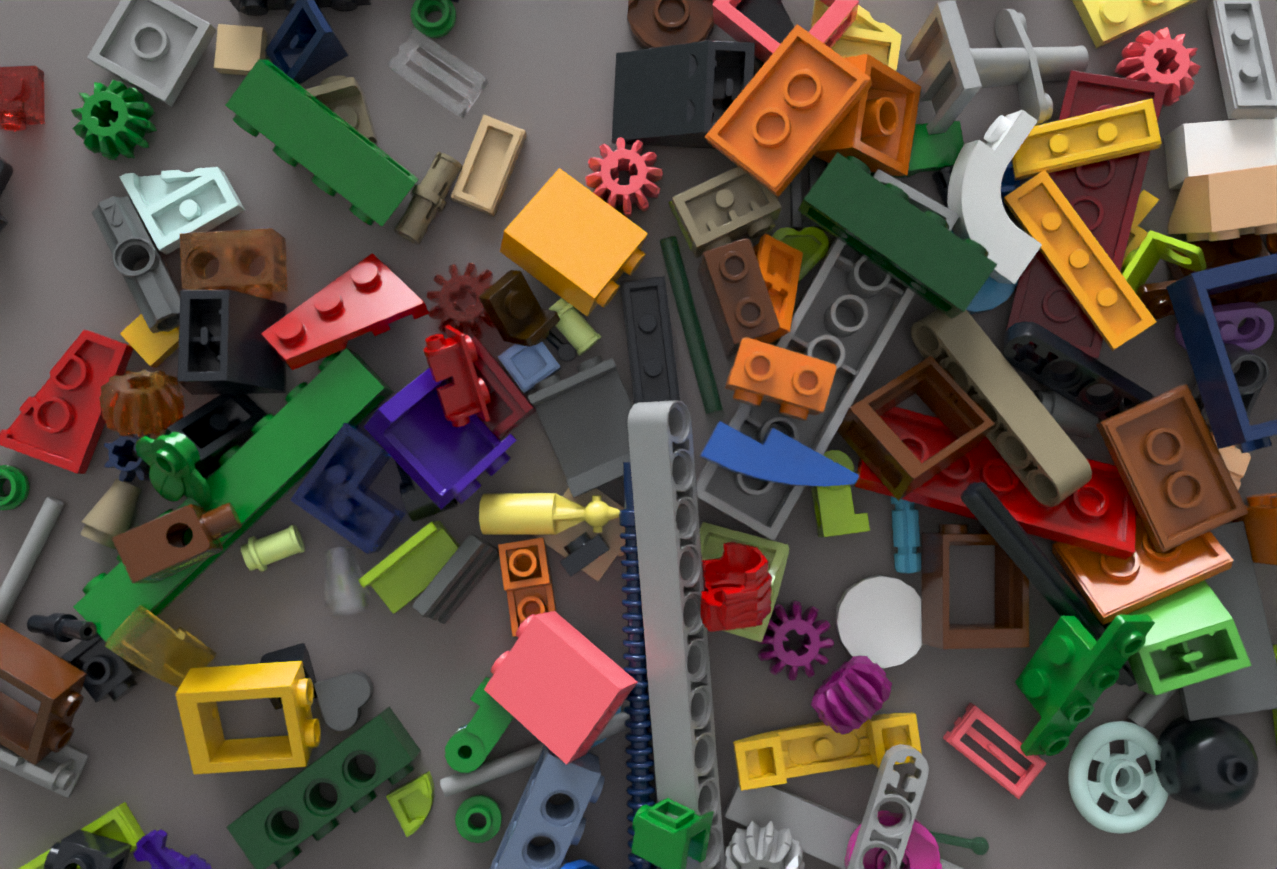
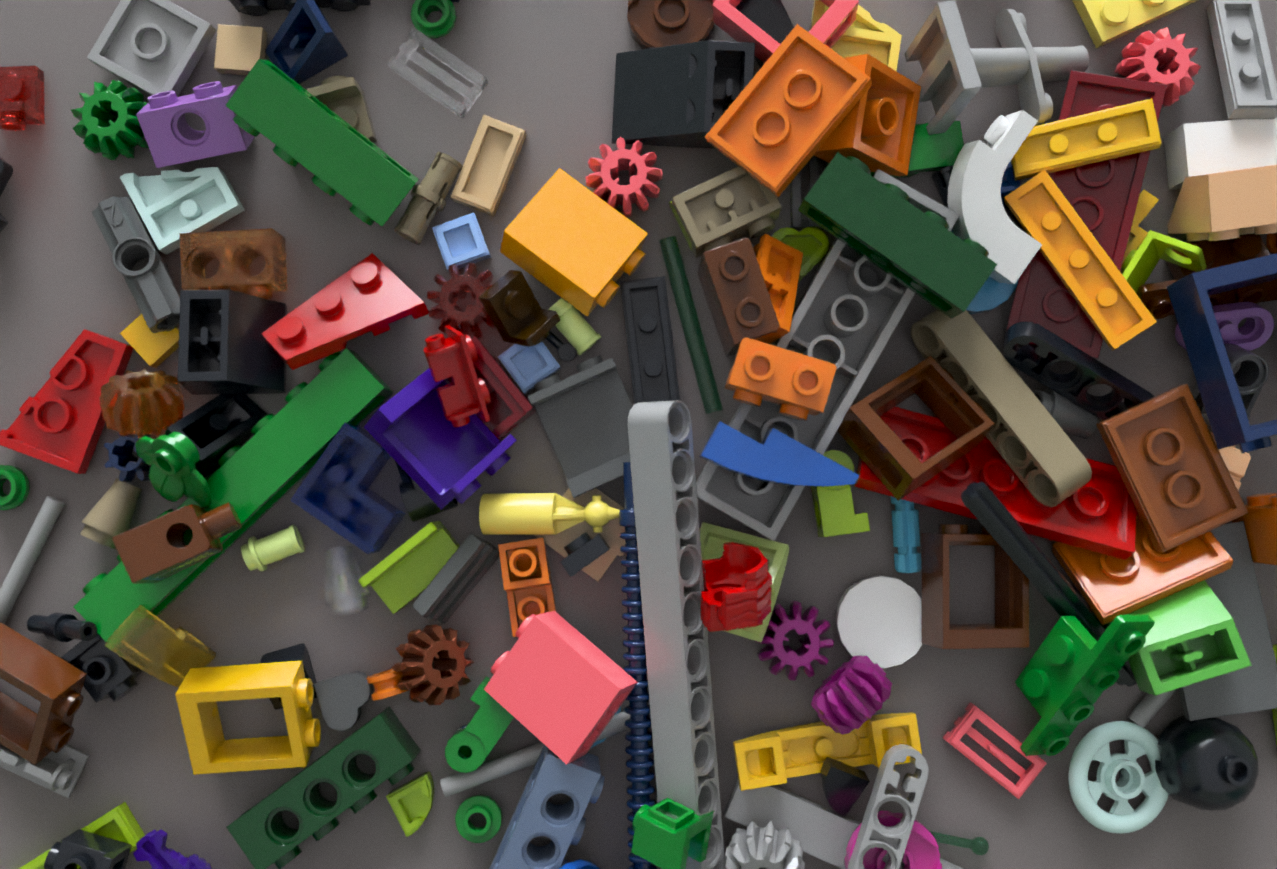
none -> medium lavender brick [136,81,254,168]
none -> orange bush [366,669,408,701]
none -> copper gear [391,624,475,706]
none -> light blue tile [432,212,491,272]
none -> black tile [821,757,870,816]

